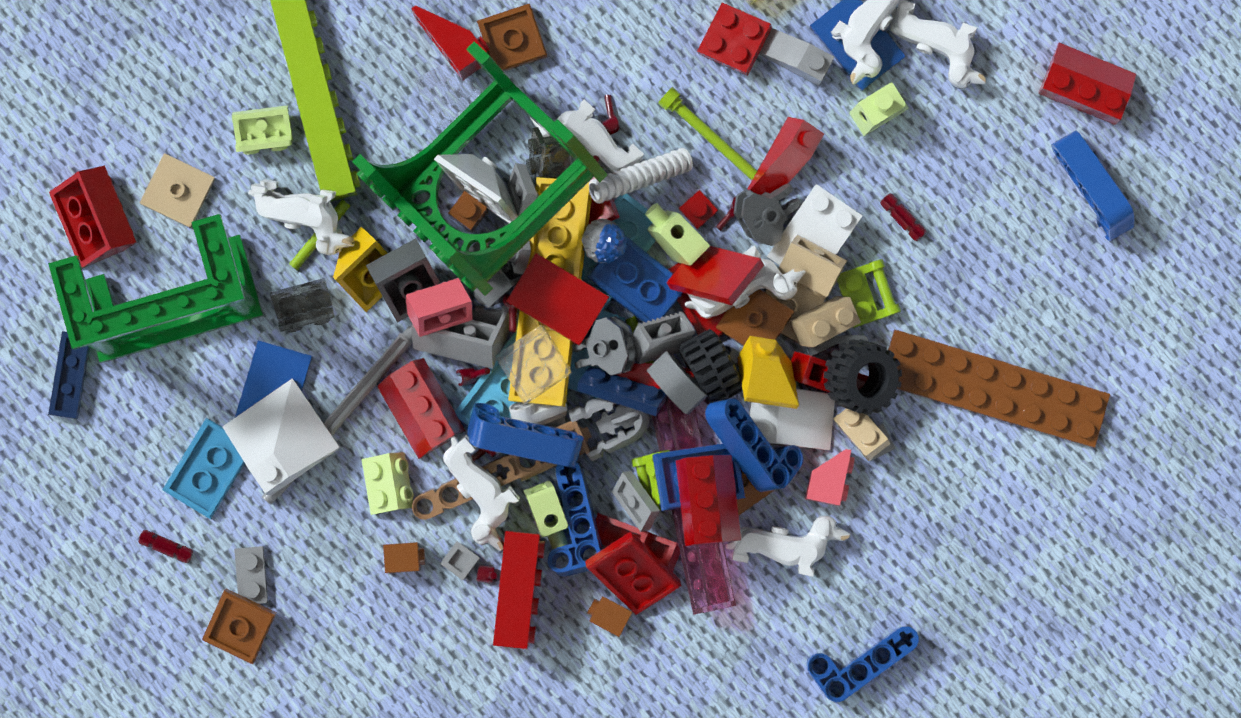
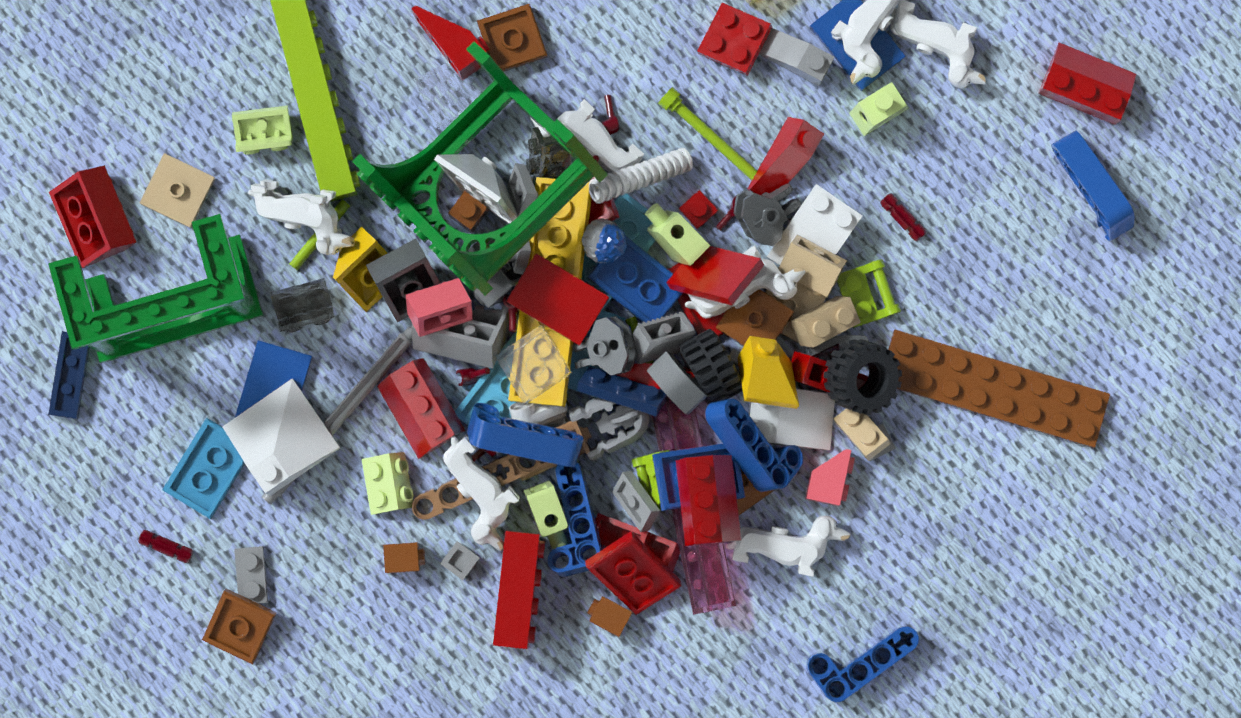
dark red hand [476,565,497,584] -> none

